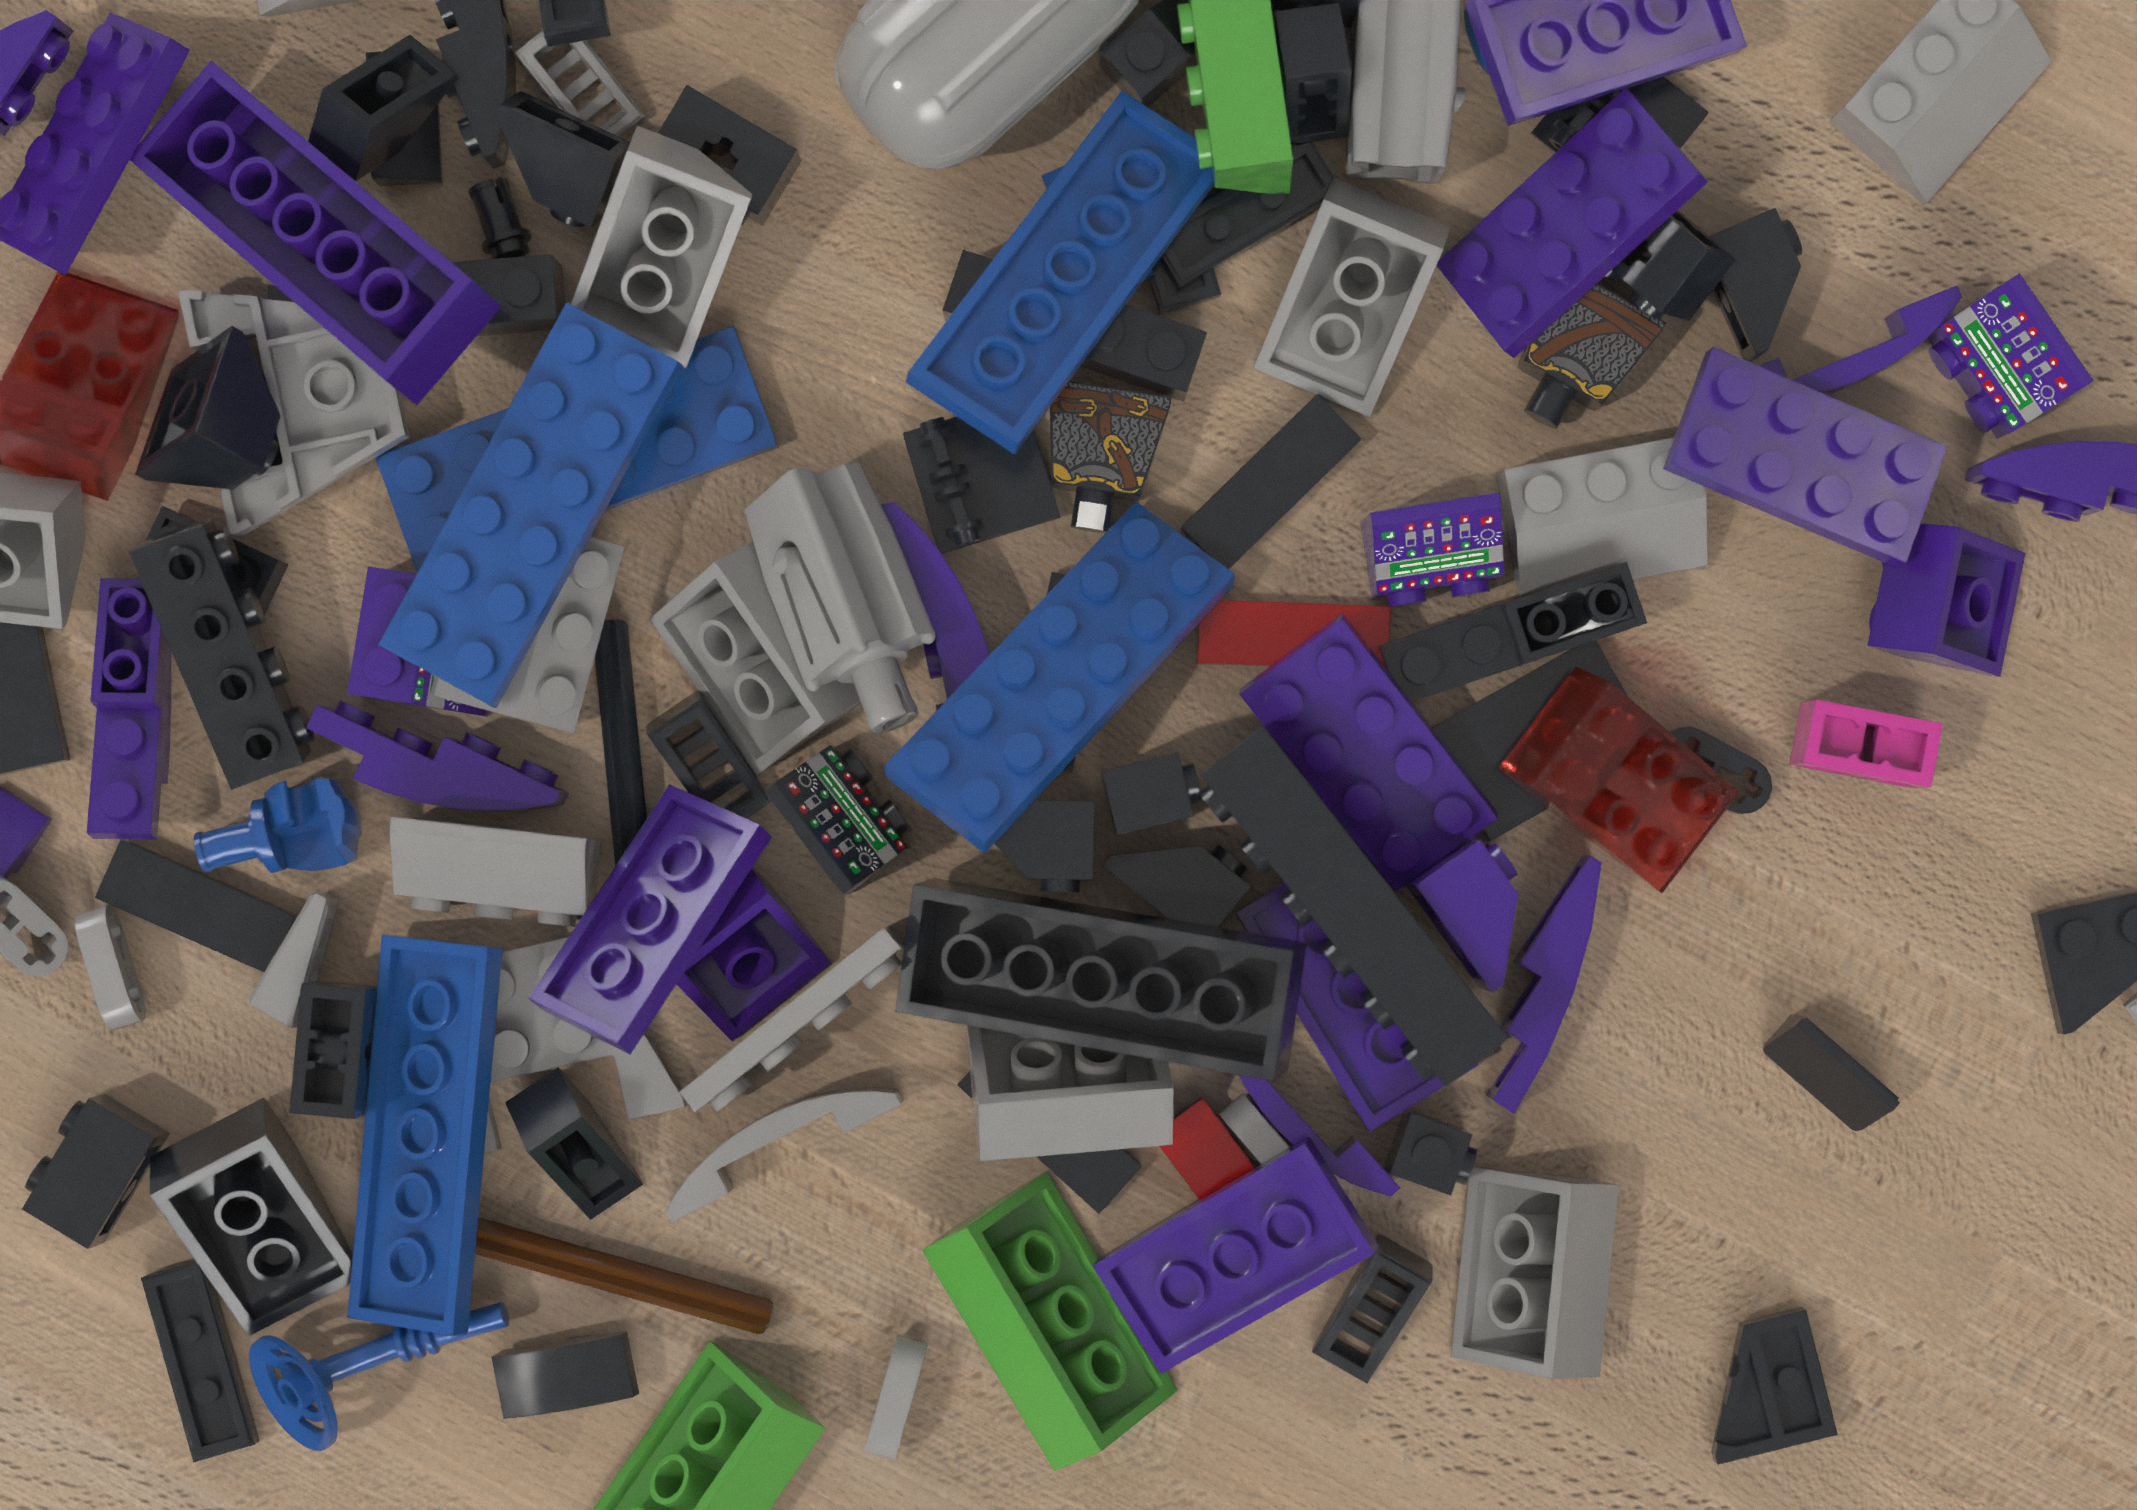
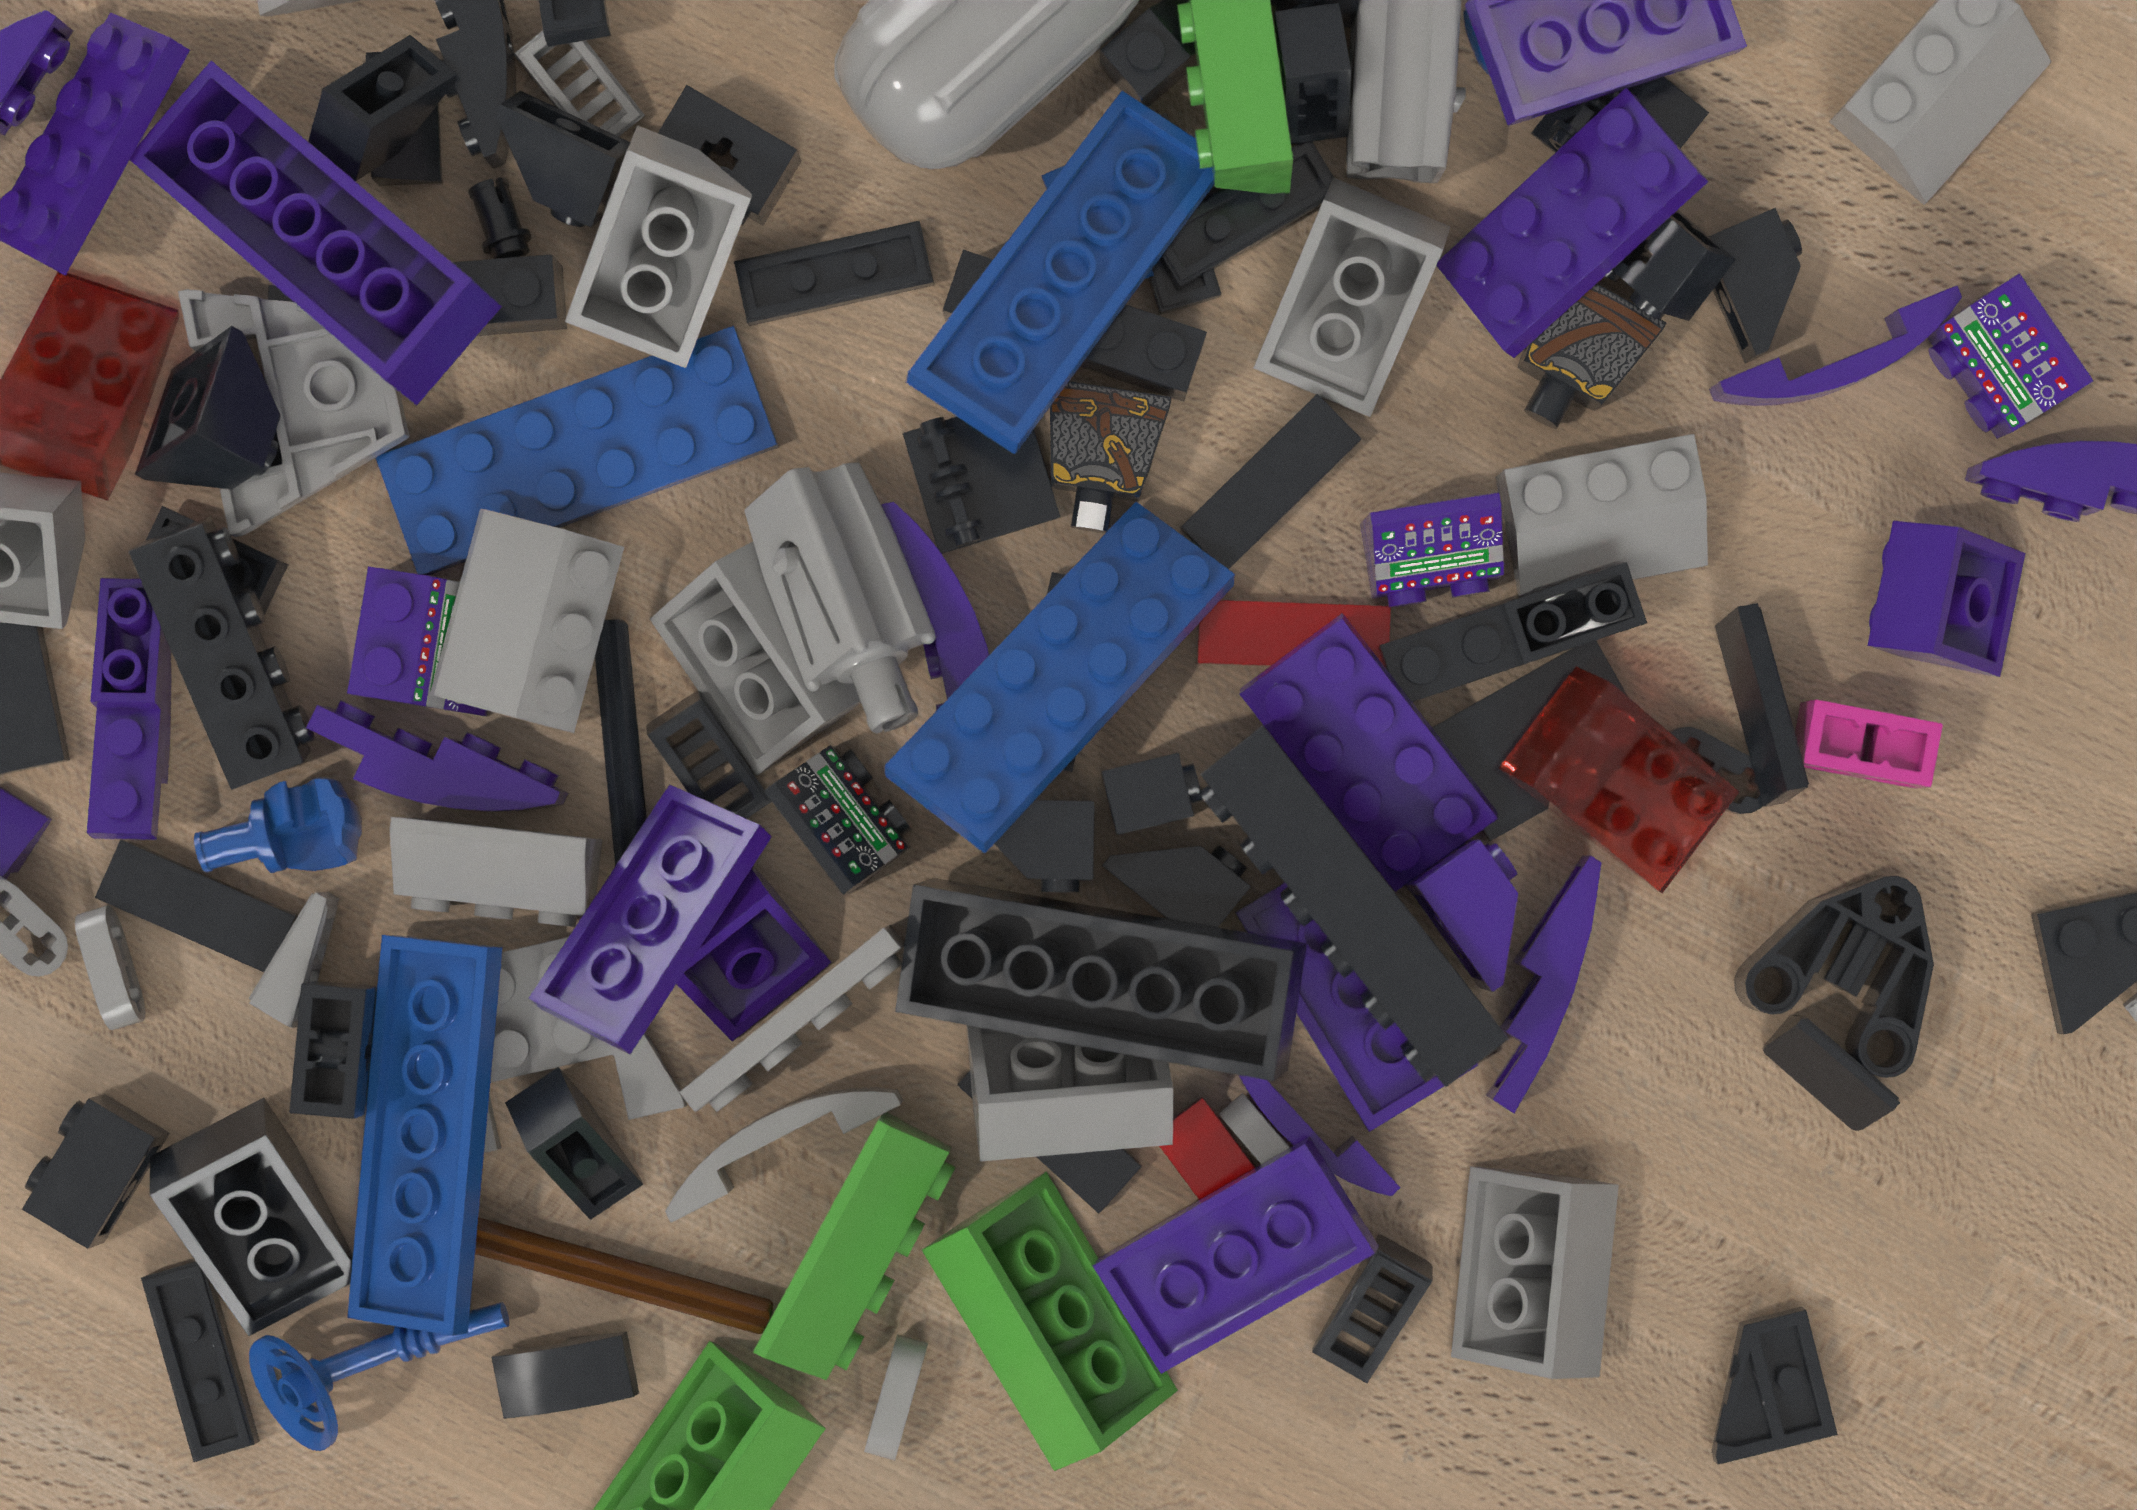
blue plate [379,302,684,708] -> none
black brick [1383,1109,1477,1196] -> none
dark purple plate [1663,347,1947,568] -> none
none -> black tile [734,221,934,326]
none -> bright green slope [753,1112,956,1380]
none -> black tile [1715,603,1809,807]
none -> black connector [1734,875,1934,1078]

